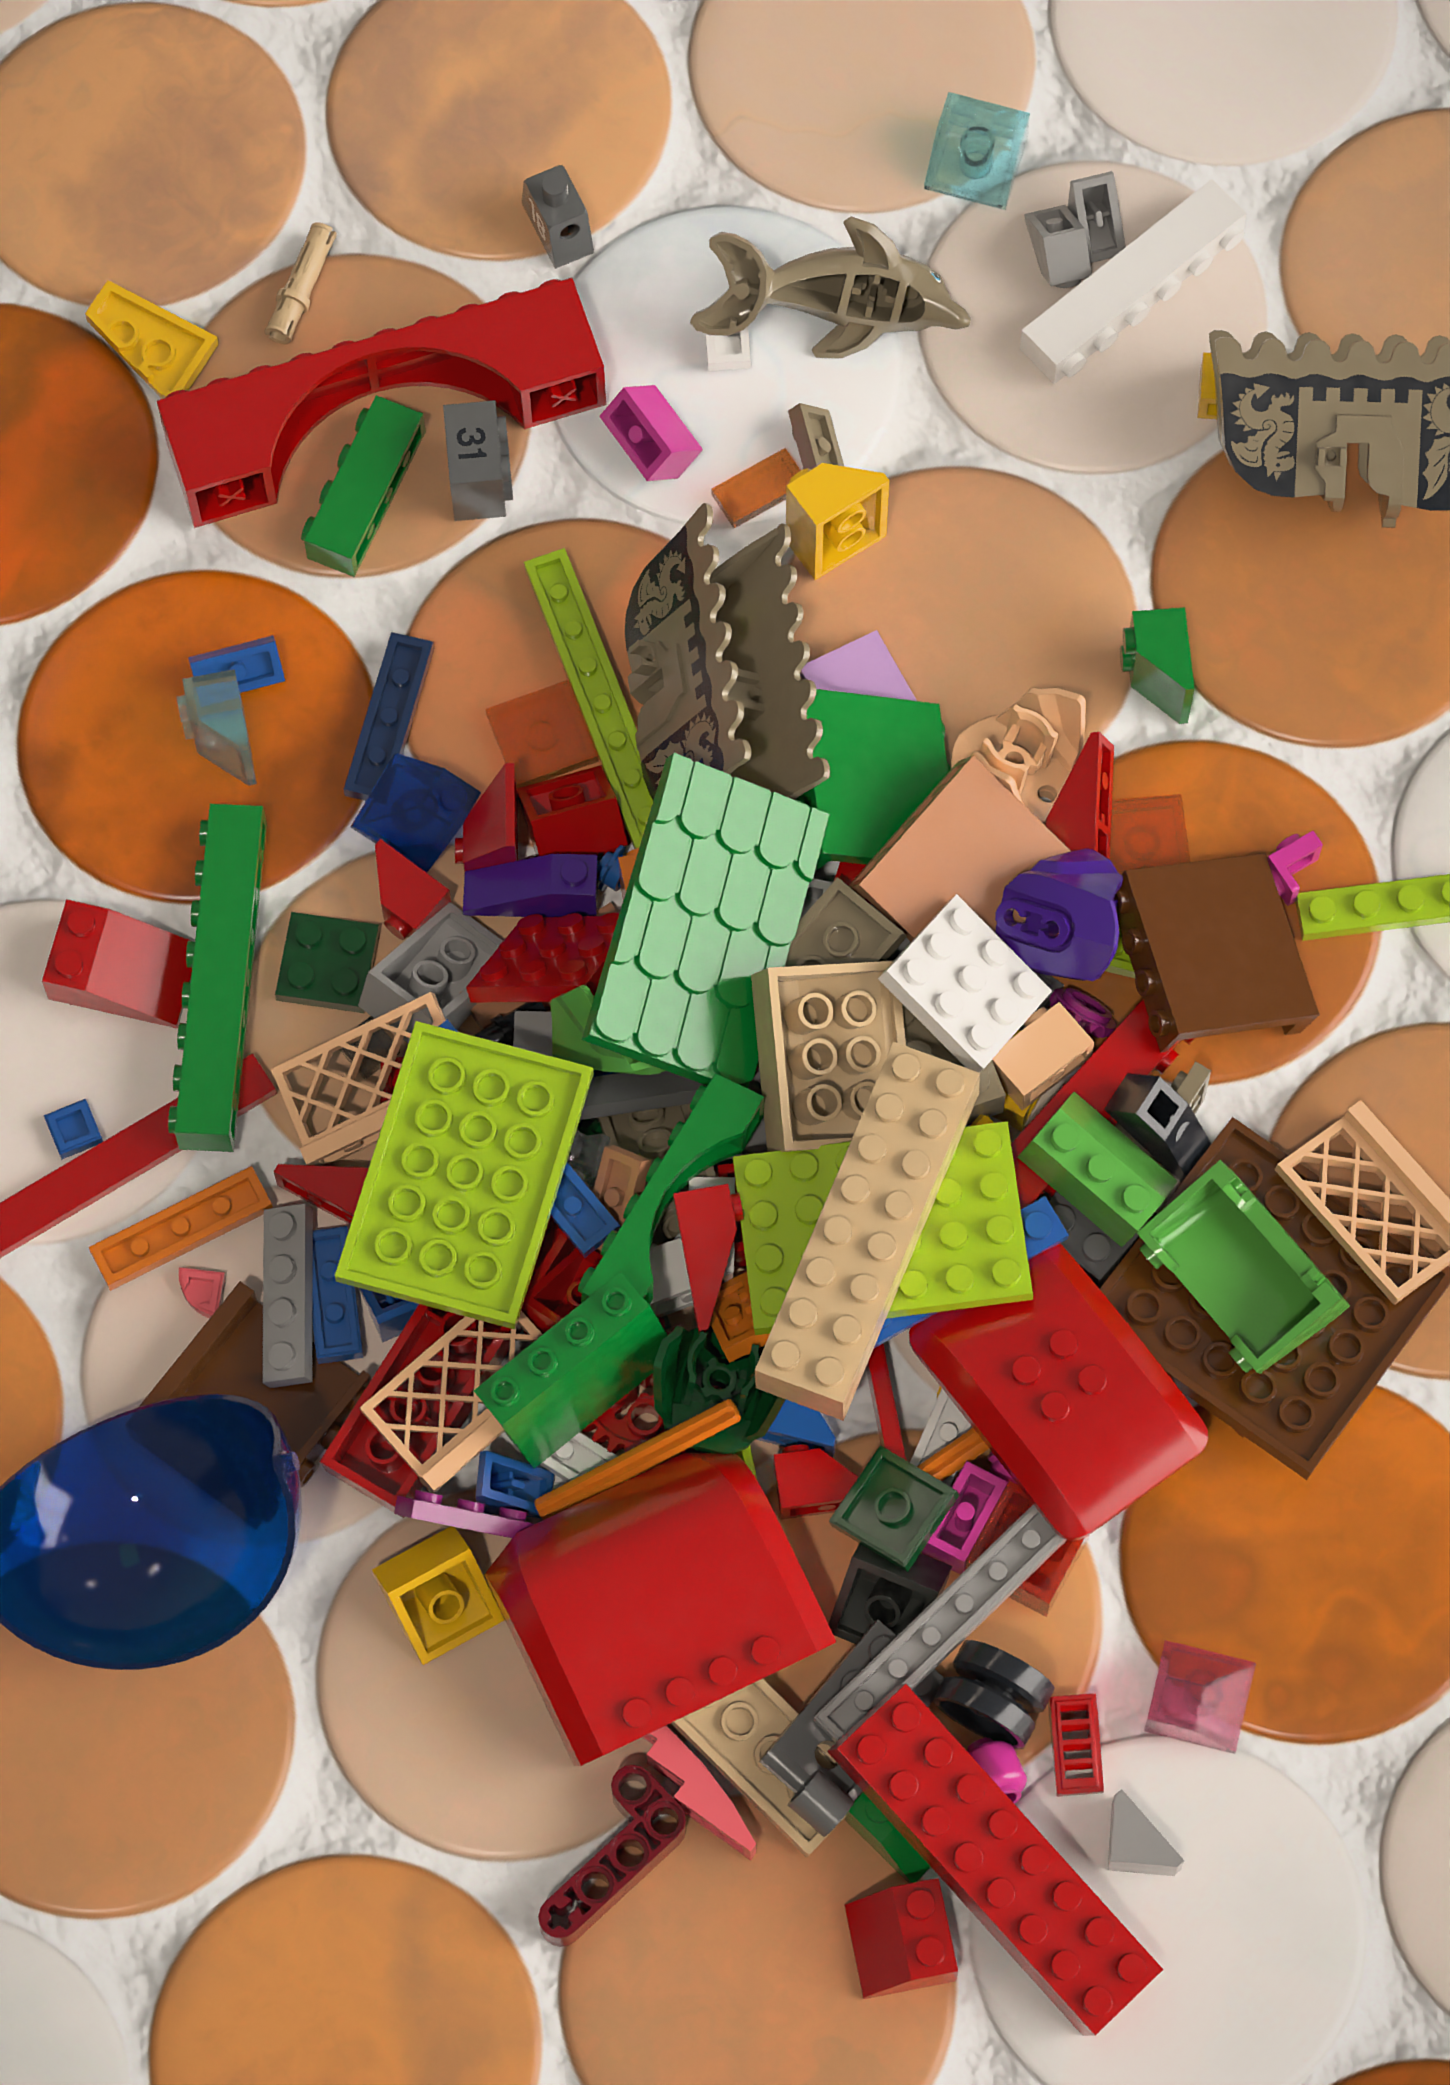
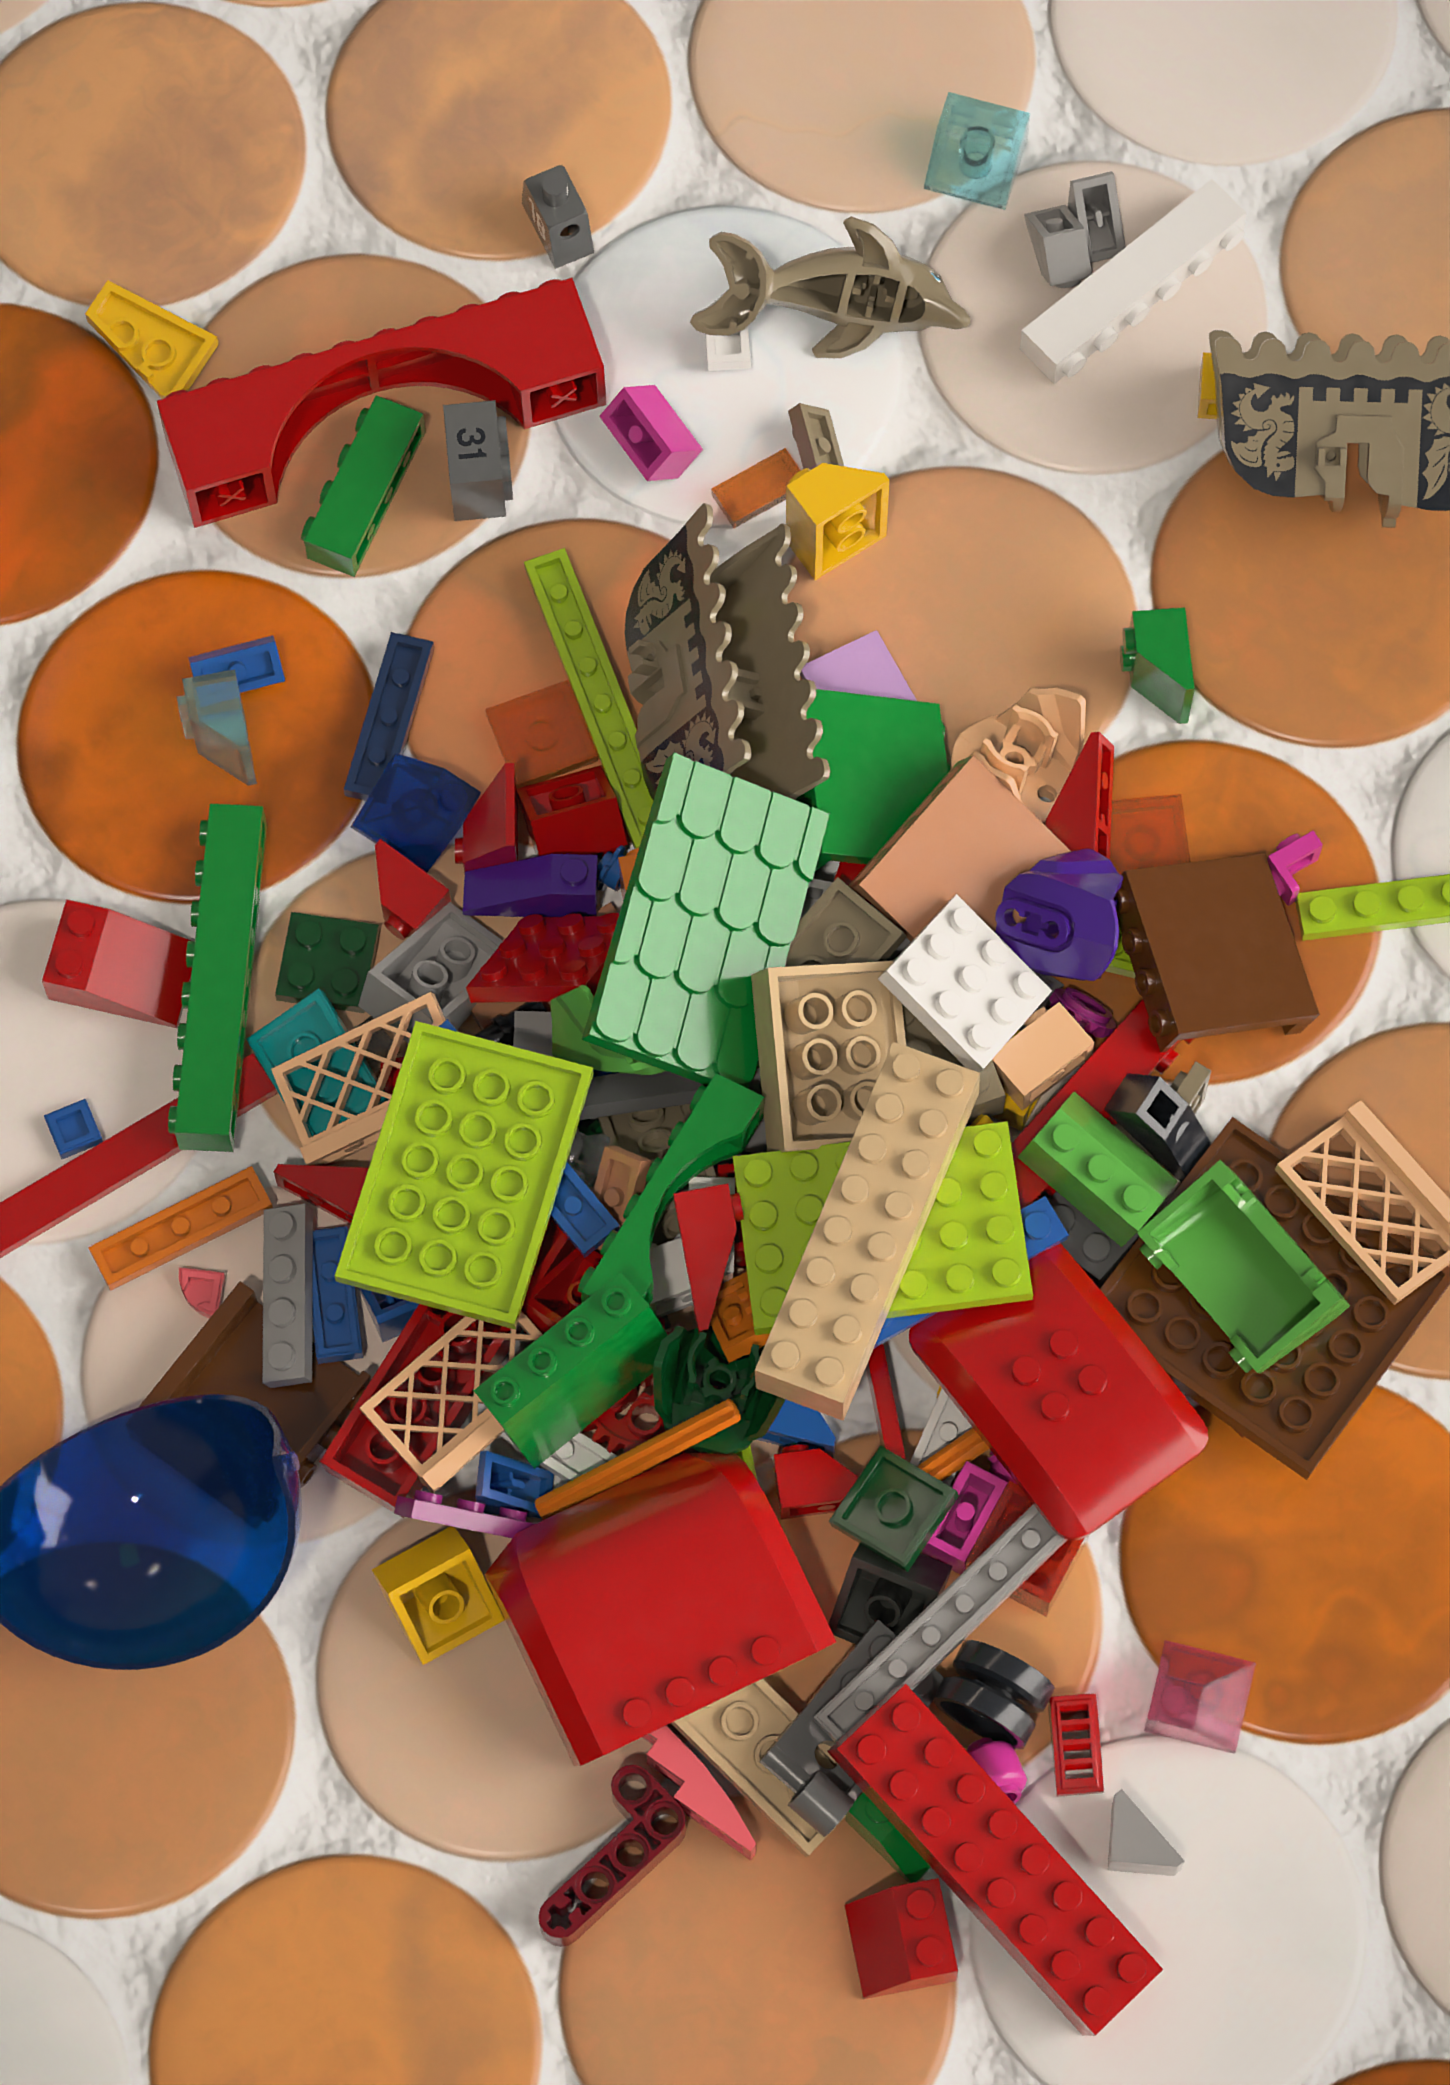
tan pin [265,222,337,344] -> none
none -> teal tile [246,989,390,1136]

